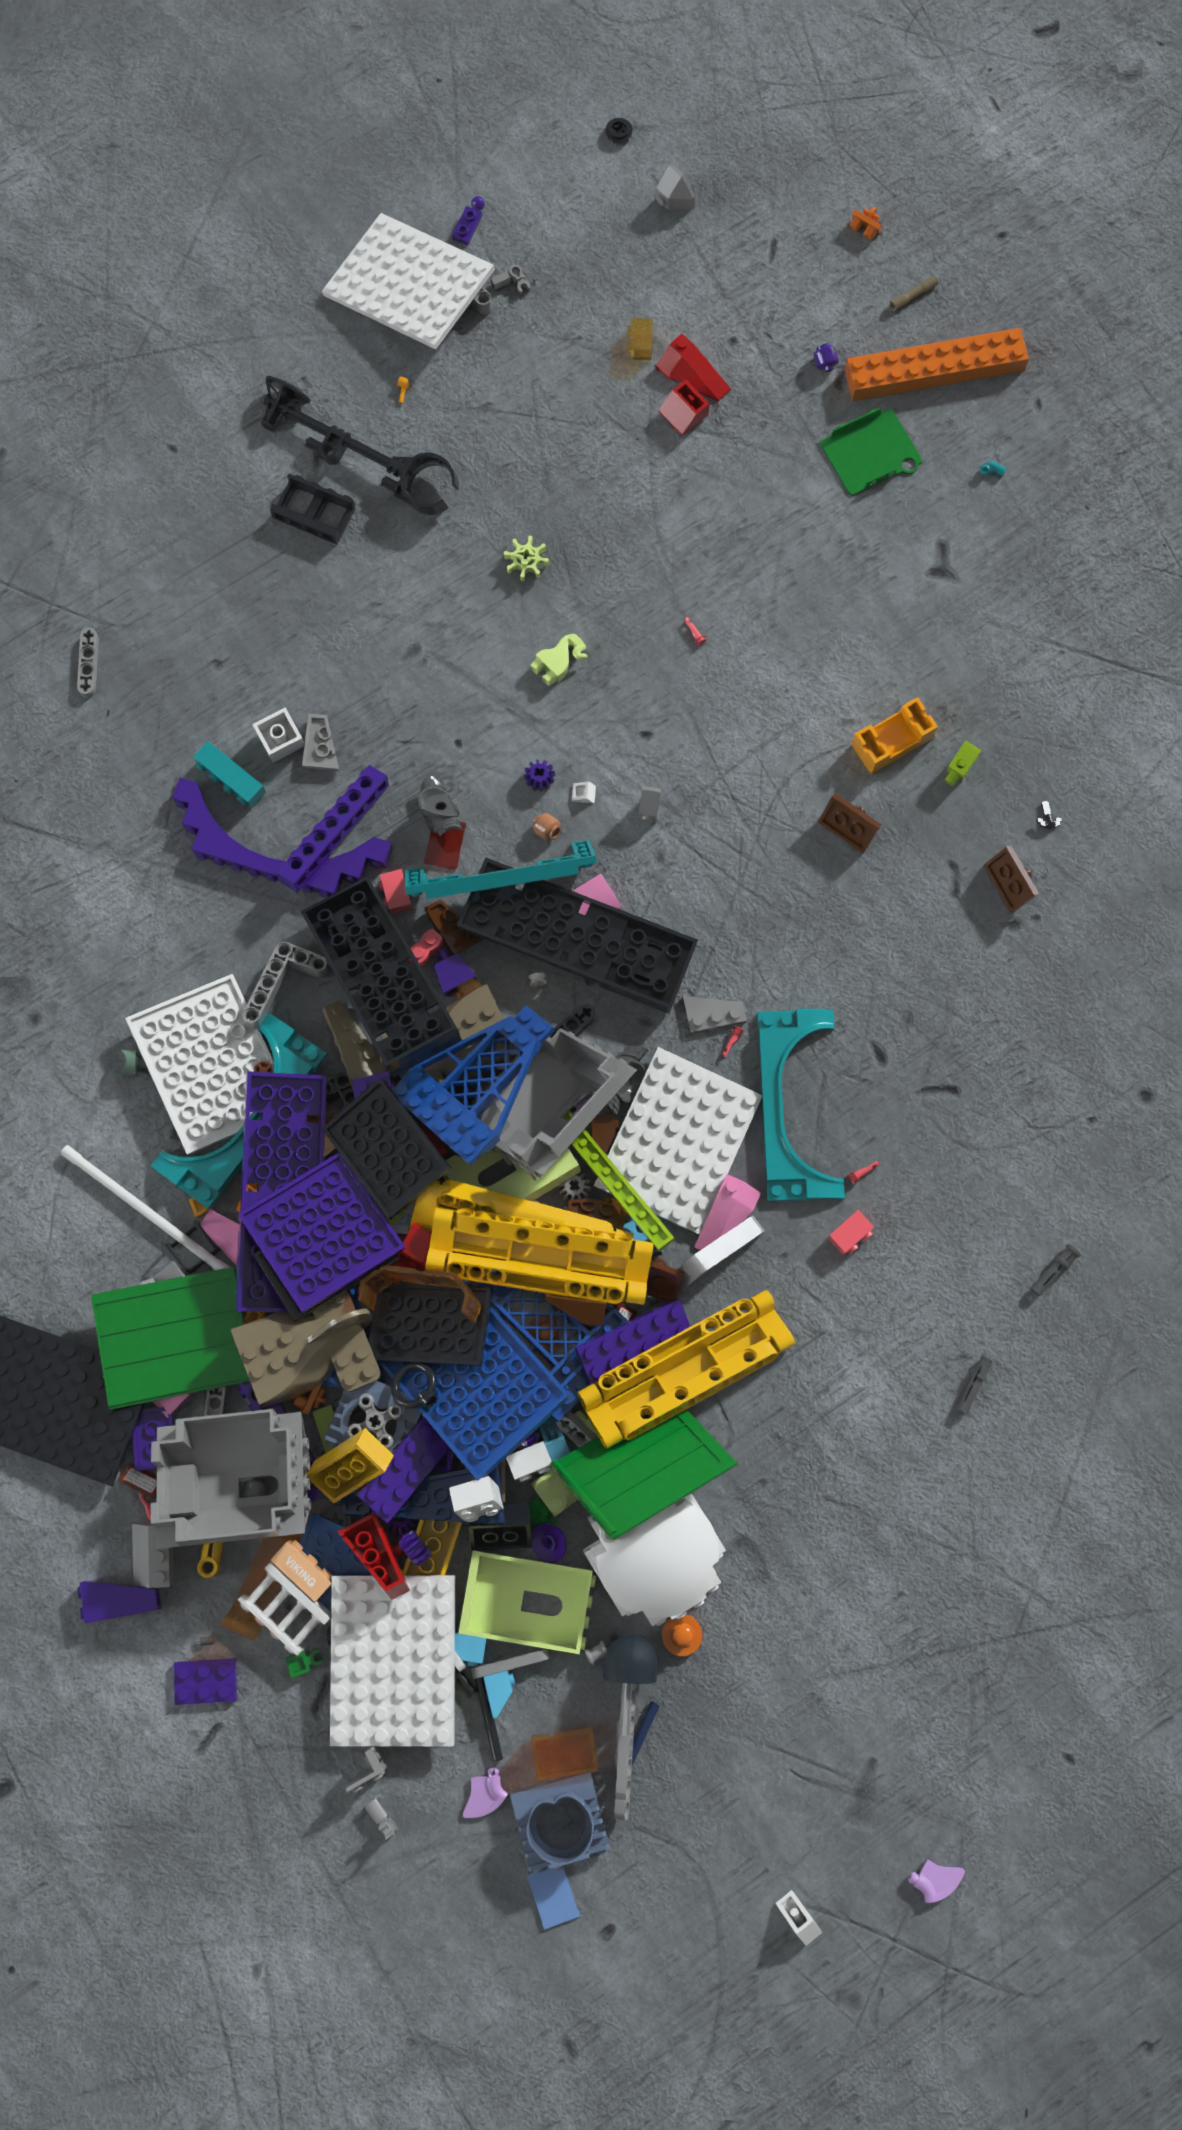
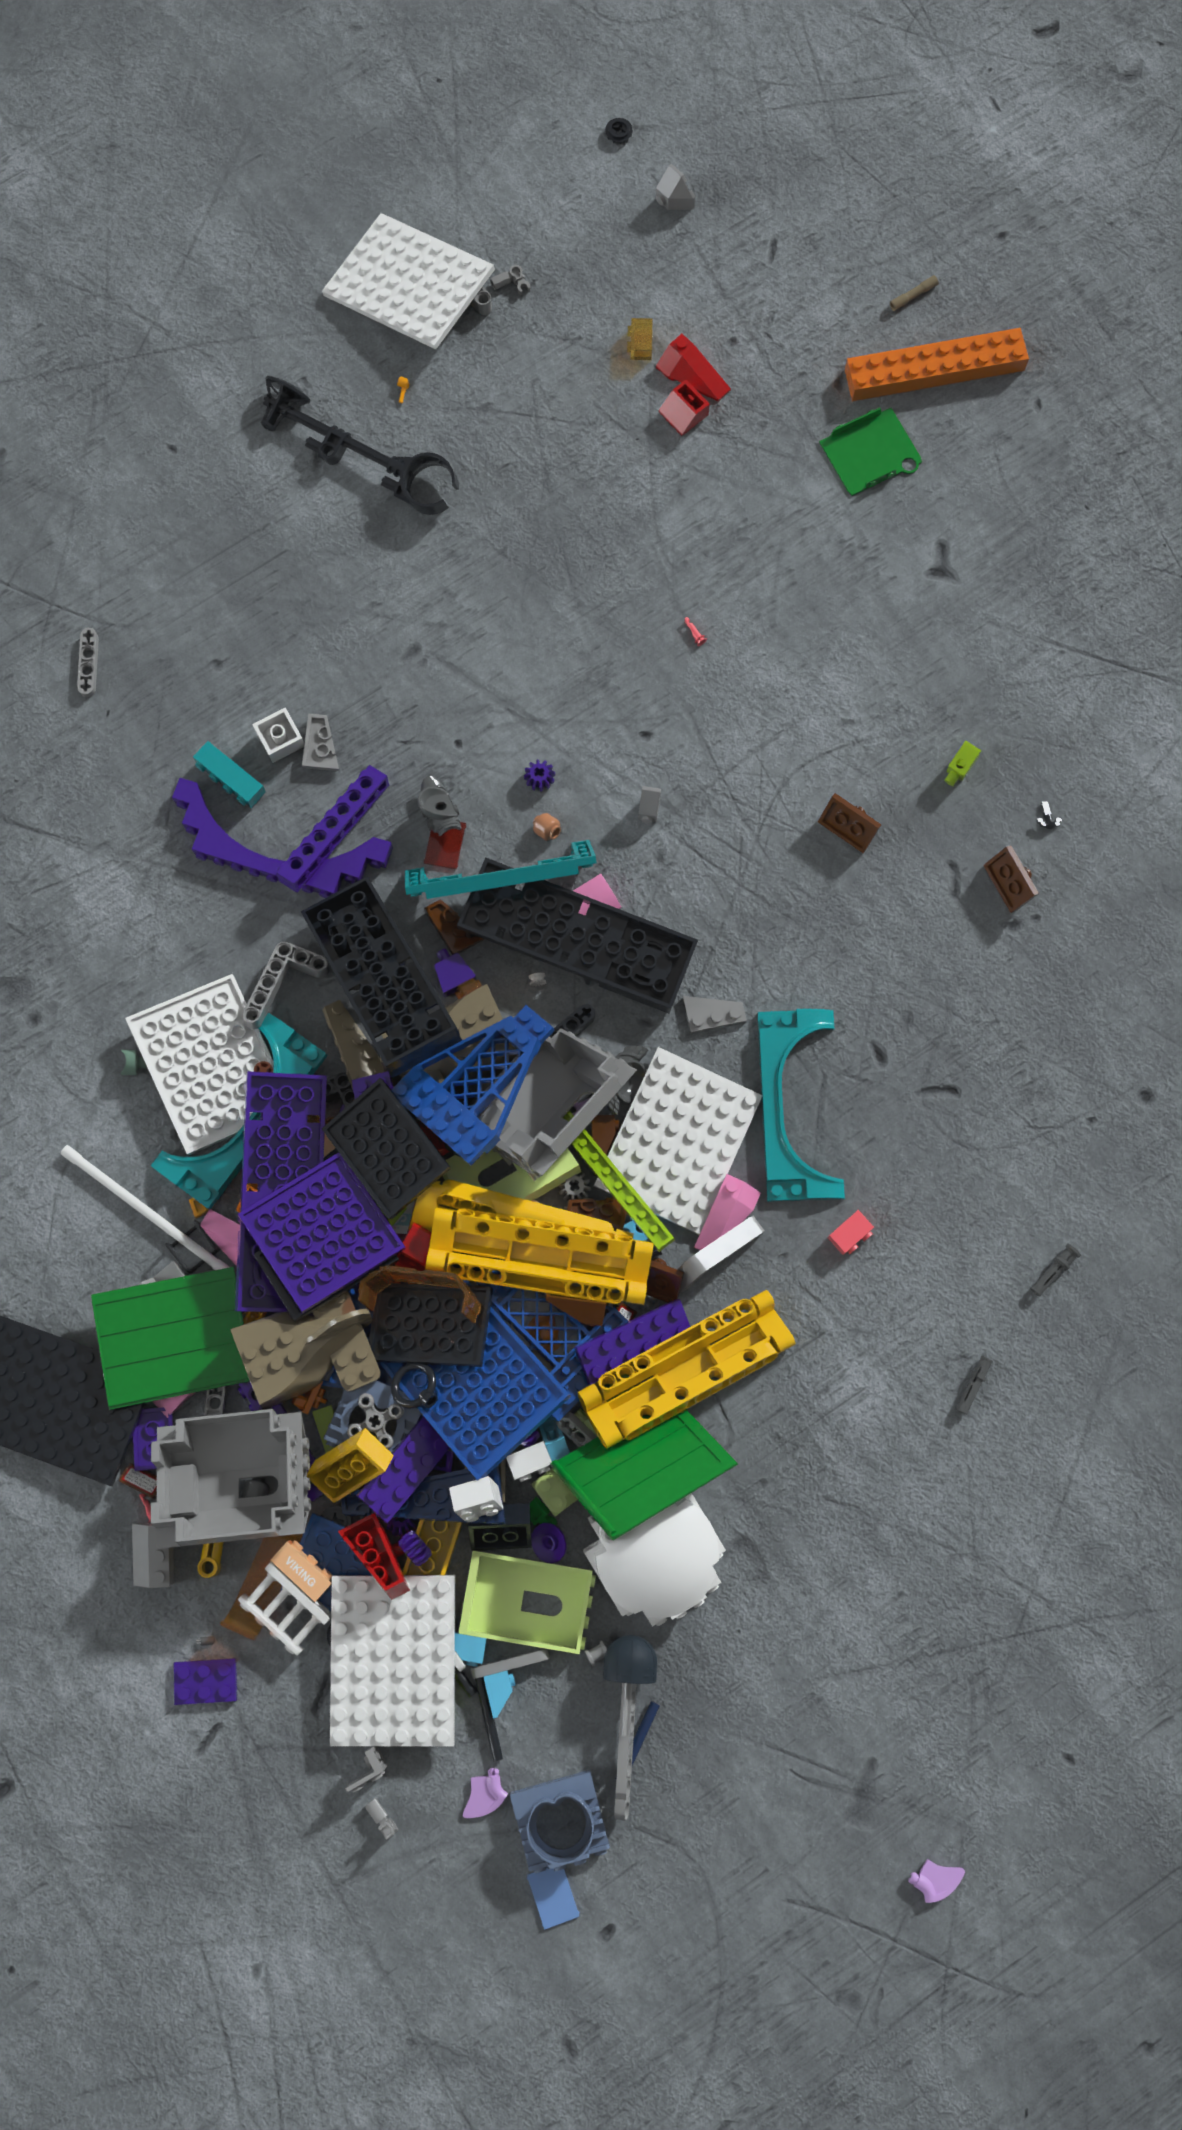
dark purple slope [78,1581,162,1623] -> none
black window [270,474,356,545] -> none
green plate [284,1648,323,1678] -> none
coral brick [378,869,413,915] -> none
coral brick [408,928,444,969] -> none
dark purple plate [452,196,485,245] -> none
yellowish green gear [504,536,549,581] -> none
yellowish green hips [530,633,587,686] -> none
clear orange piece [531,1726,599,1781] -> none
white slope [572,781,596,803] -> none
orange plate [662,1614,702,1656] -> none
coral piece [722,1026,744,1057] -> none
white slope [776,1890,823,1946] -> none
dark purple head [813,343,839,373] -> none
coral piece [848,1161,879,1184] -> none
orange hips [850,207,882,240] -> none
light orange piece [851,697,938,775] -> none
teal arm [980,461,1007,476] -> none

